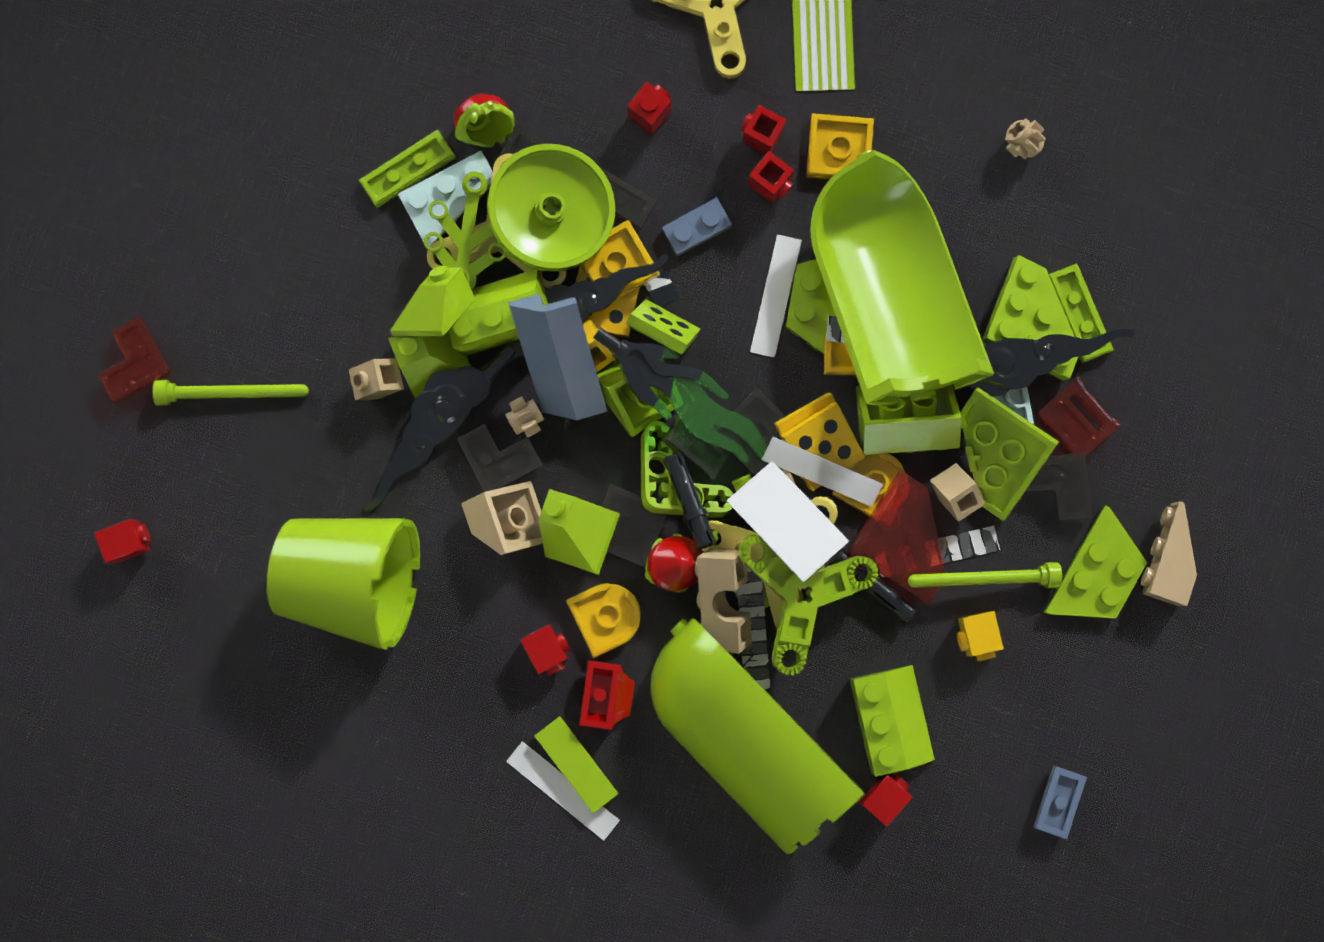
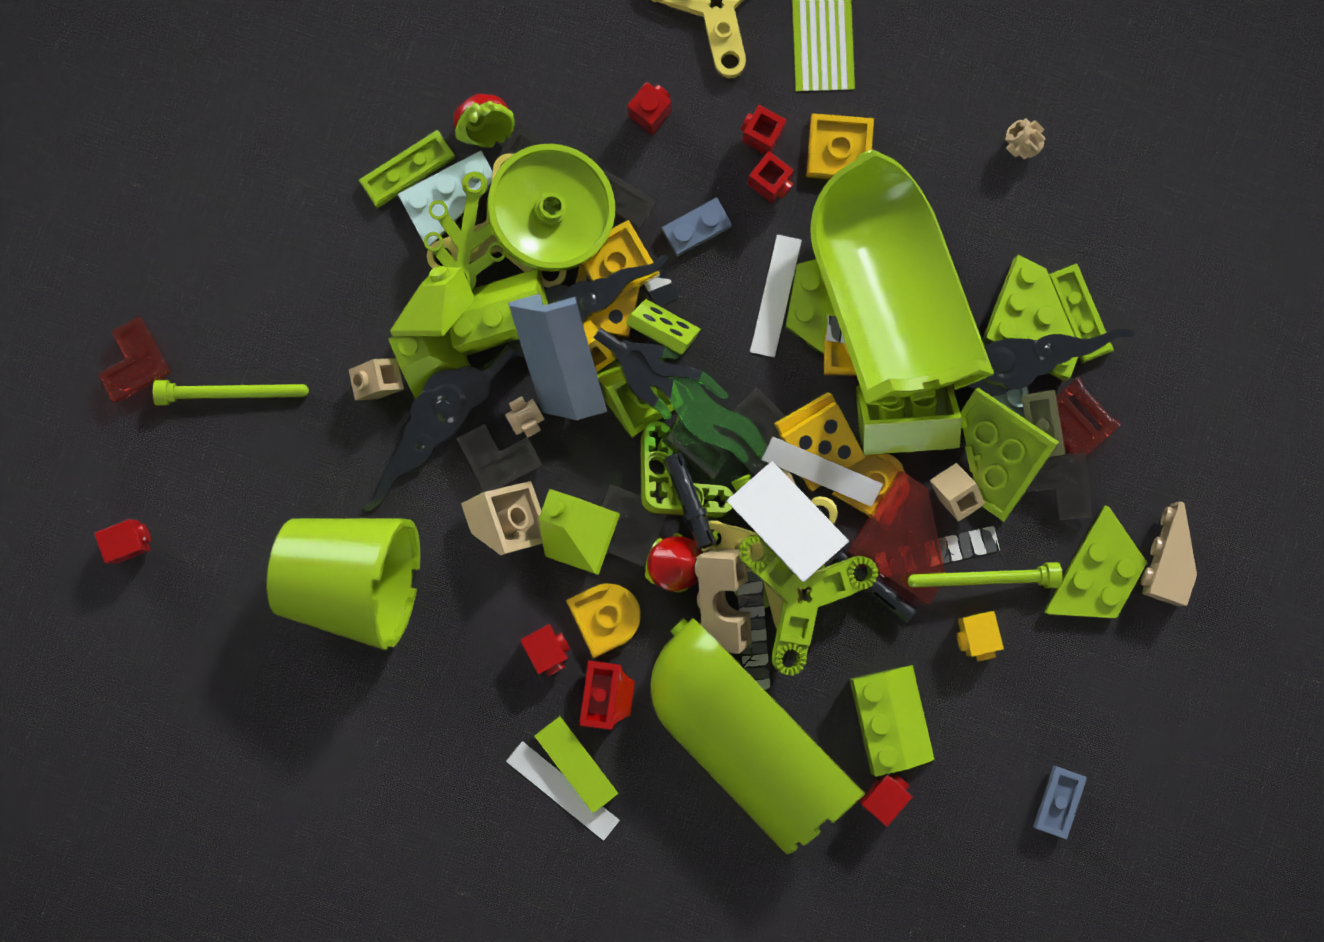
none -> olive plate [1021,390,1065,457]

